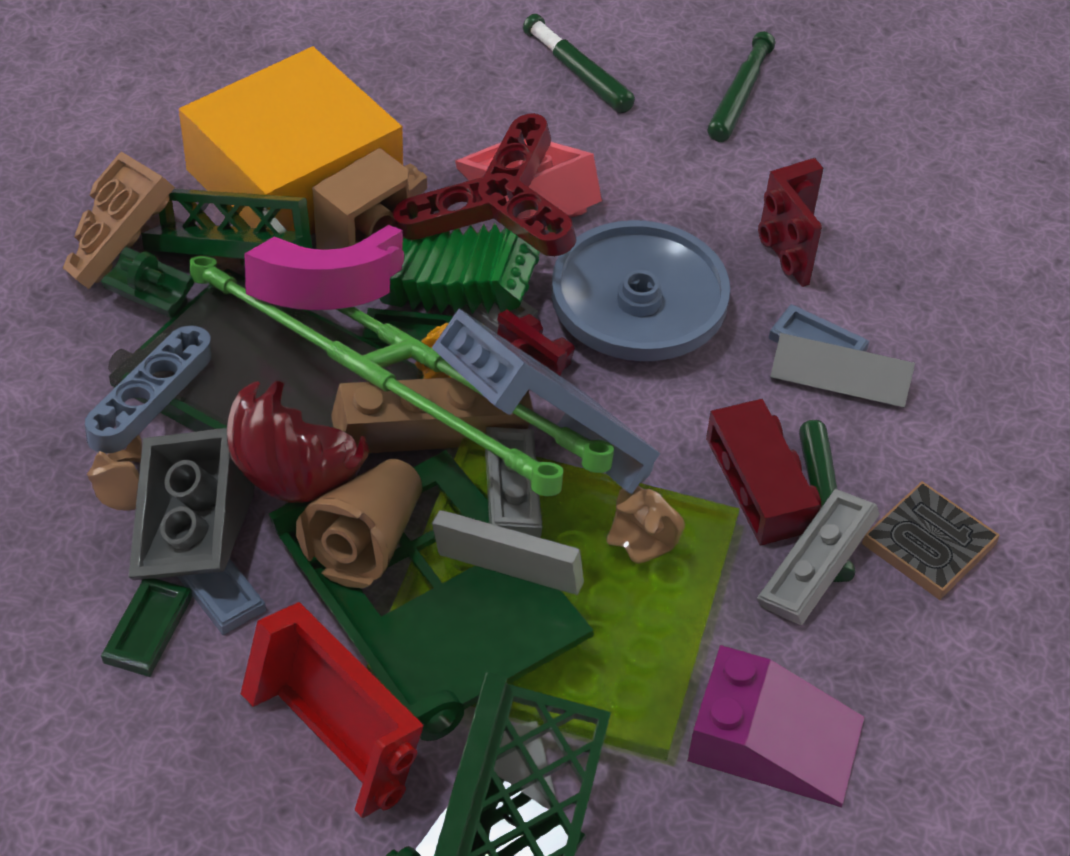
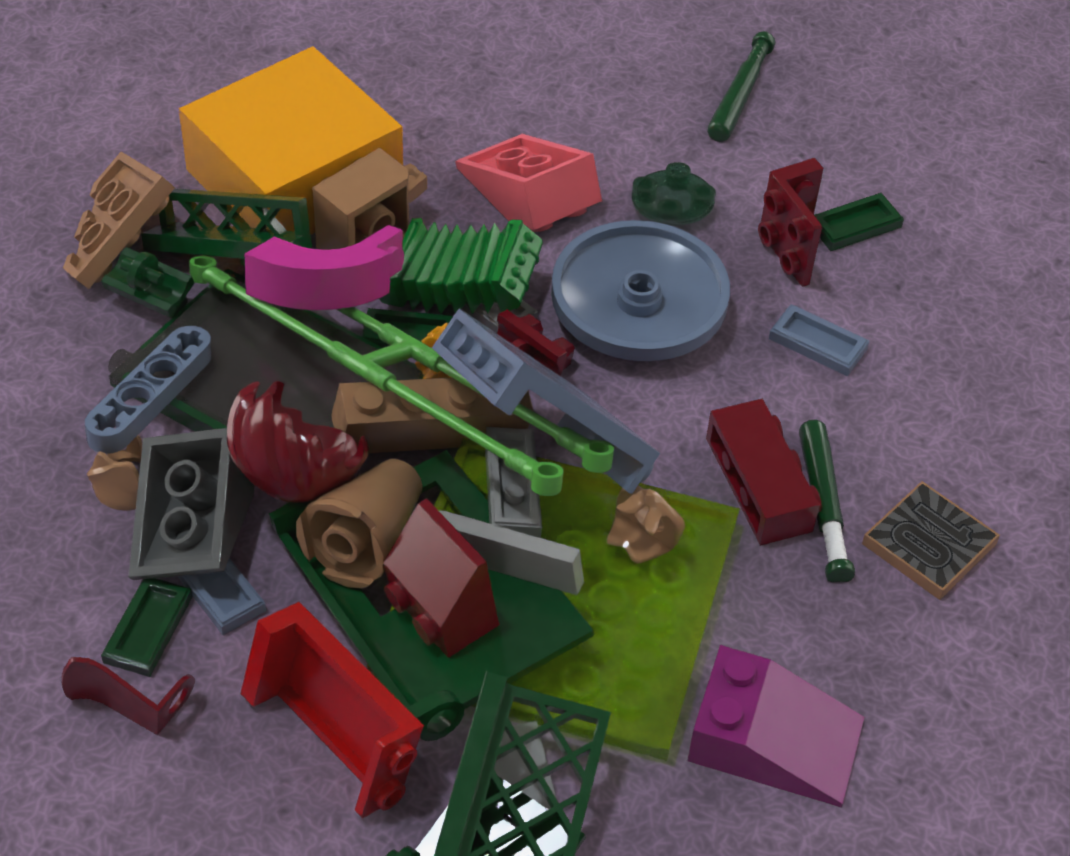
dark red piece [393,113,577,257] -> none
dark green piece [523,13,635,113] -> none
light grey tile [757,489,880,625] -> none
light grey tile [770,333,915,407] -> none
none -> dark red piece [61,657,195,735]
none -> dark red slope [383,498,499,658]
none -> clear green dish [631,162,716,225]
none -> dark green tile [814,193,904,251]

